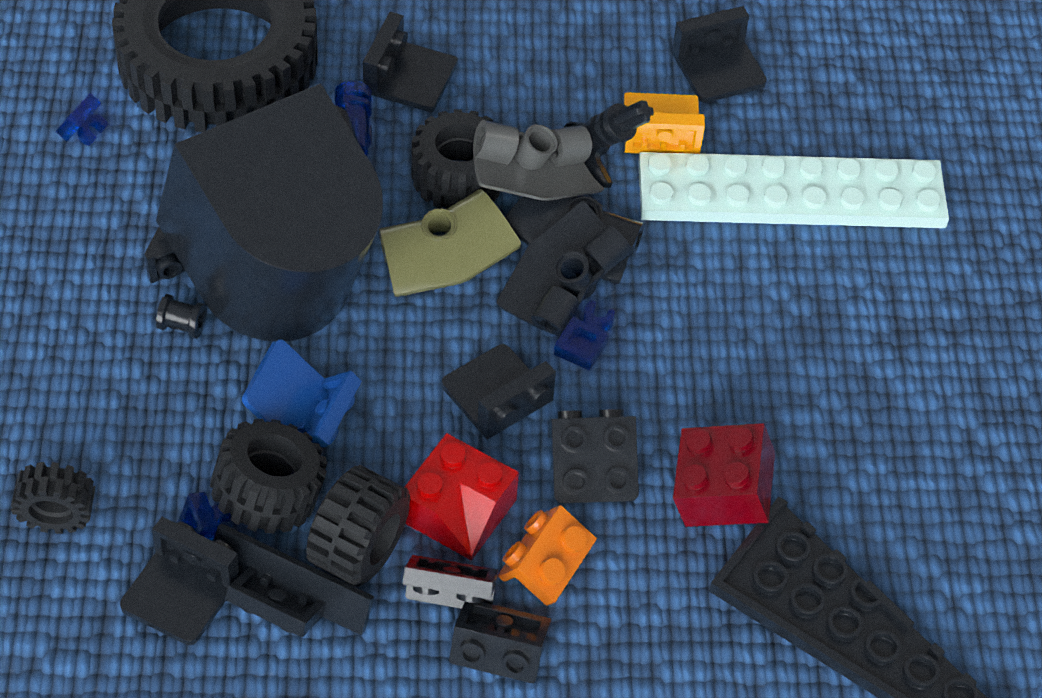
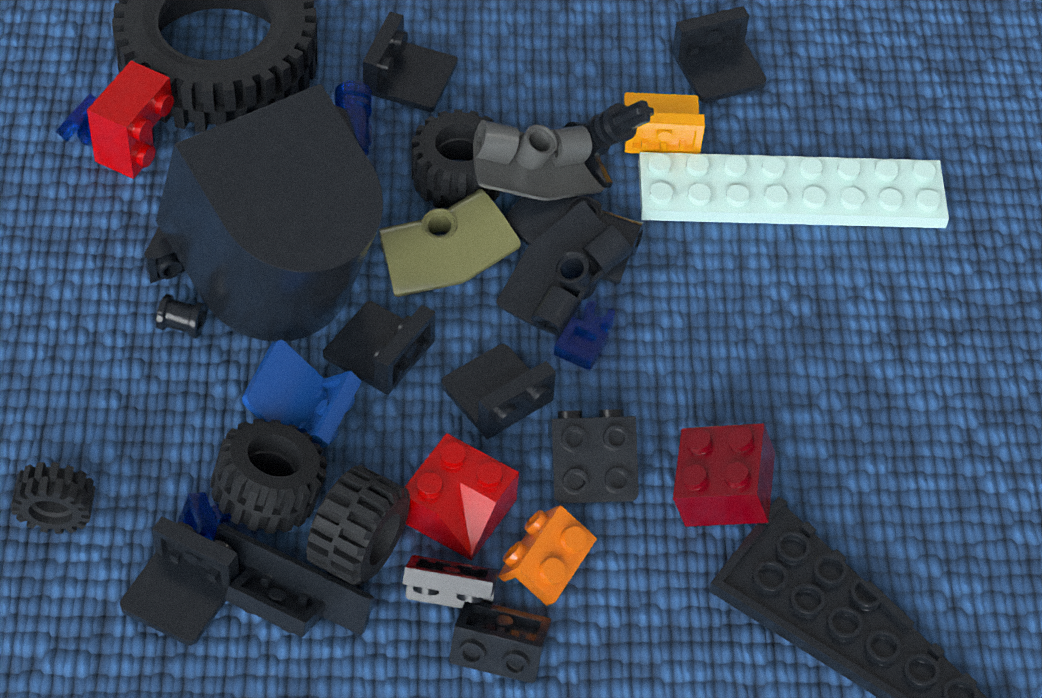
none -> red slope [87,61,174,179]
none -> black bracket [323,301,436,395]

